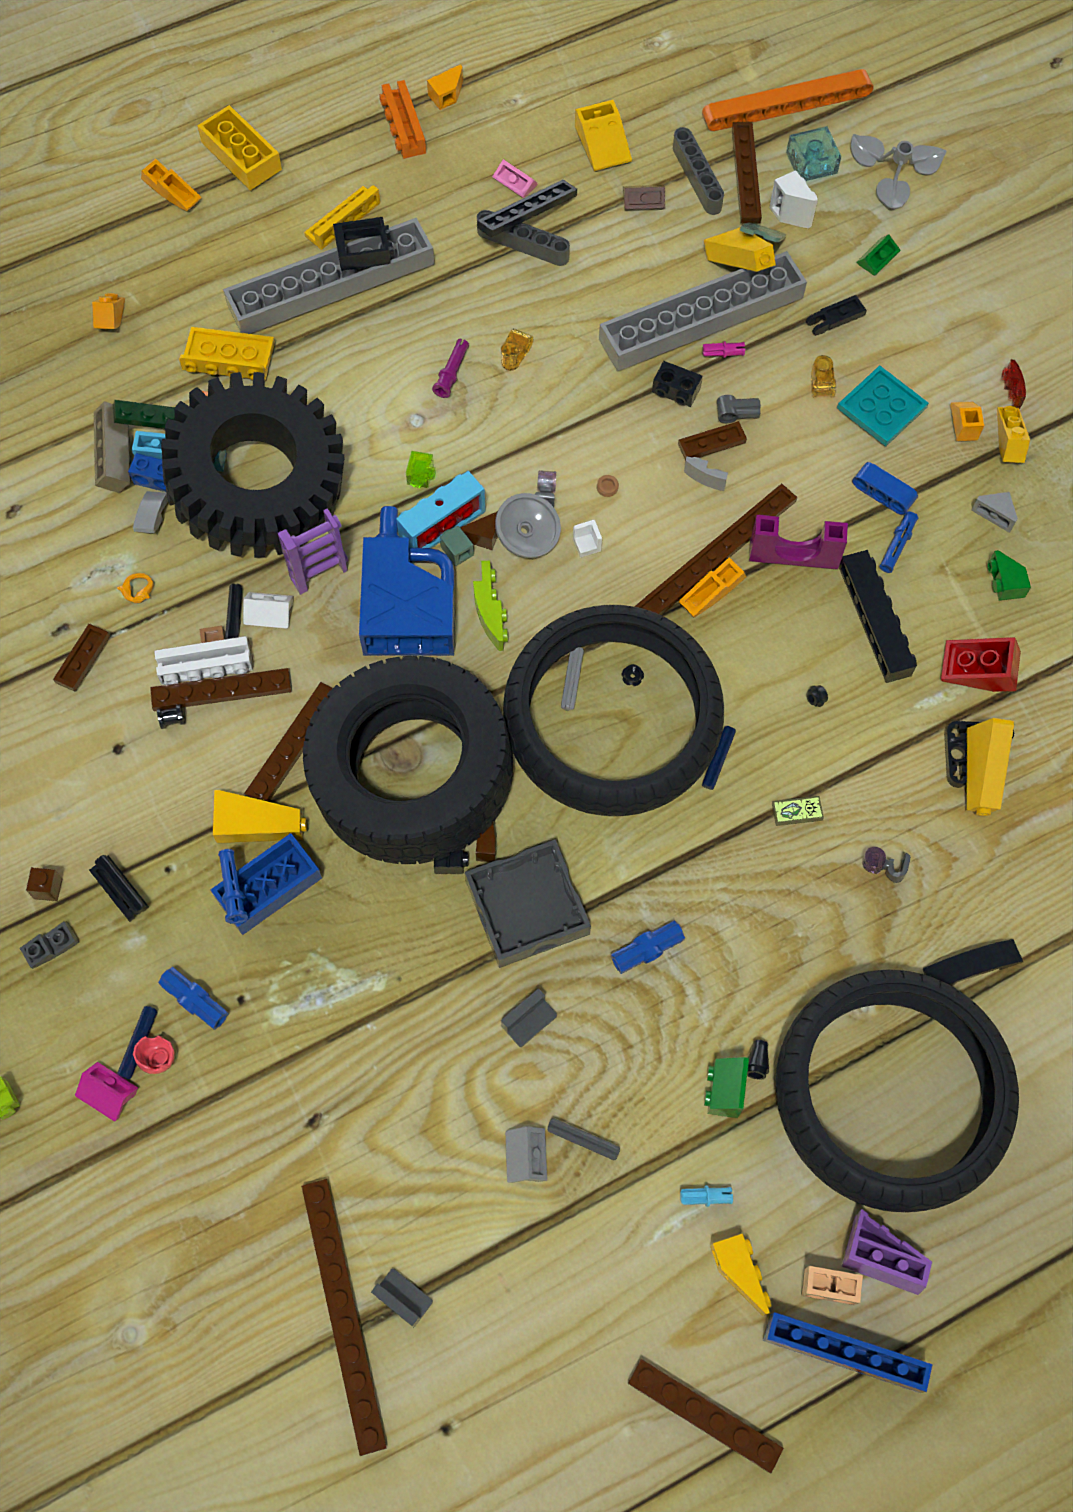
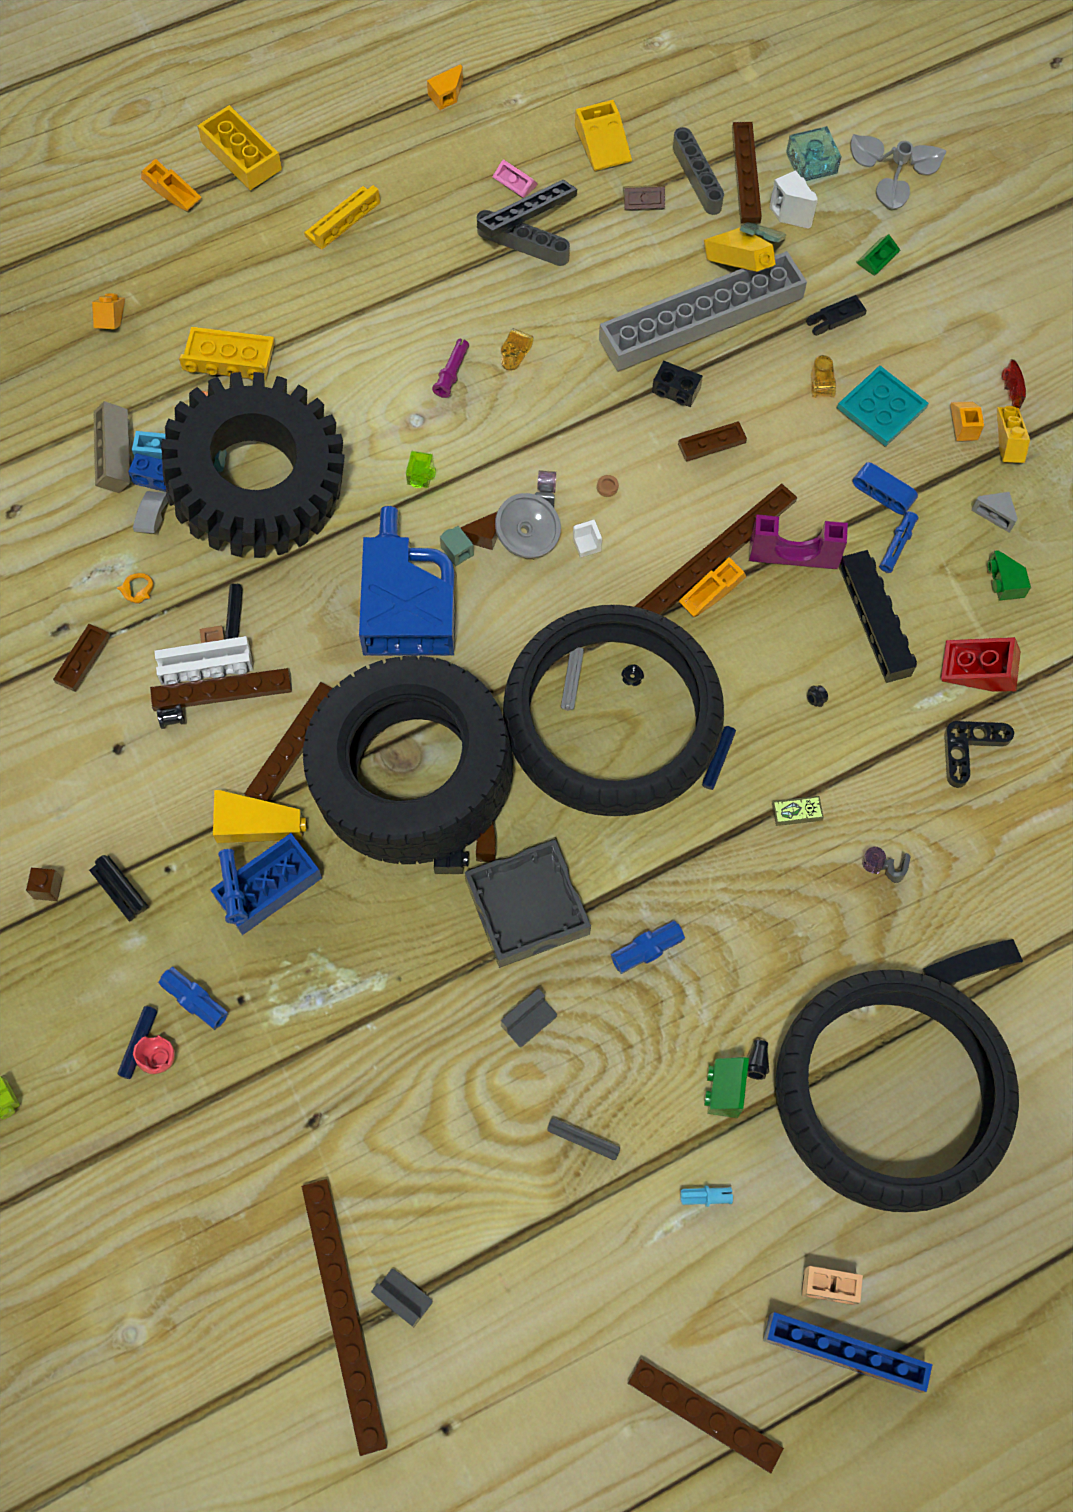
dark grey slope [20,921,79,969] -> none
dark pink panel [75,1062,138,1121] -> none
dark green plate [113,400,175,429] -> none
light grey brick [223,218,434,334] -> none
white panel [243,592,293,628] -> none
medium lavender fence [278,509,348,595] -> none
black window [333,217,394,271] -> none
orange brick [379,80,426,159] -> none
medium azure brick [396,471,486,548] -> none
lime slope [473,560,508,651] -> none
light grey panel [505,1126,547,1183] -> none
light grey slope [684,457,728,491] -> none
orange beam [702,69,874,131] -> none
dark pink axle [702,341,745,358] -> none
yellow slope [710,1234,772,1316] -> none
dark grey piece [717,395,761,424] -> none
medium lavender wedge [842,1209,932,1295] -> none
yellow slope [967,718,1014,816] -> none

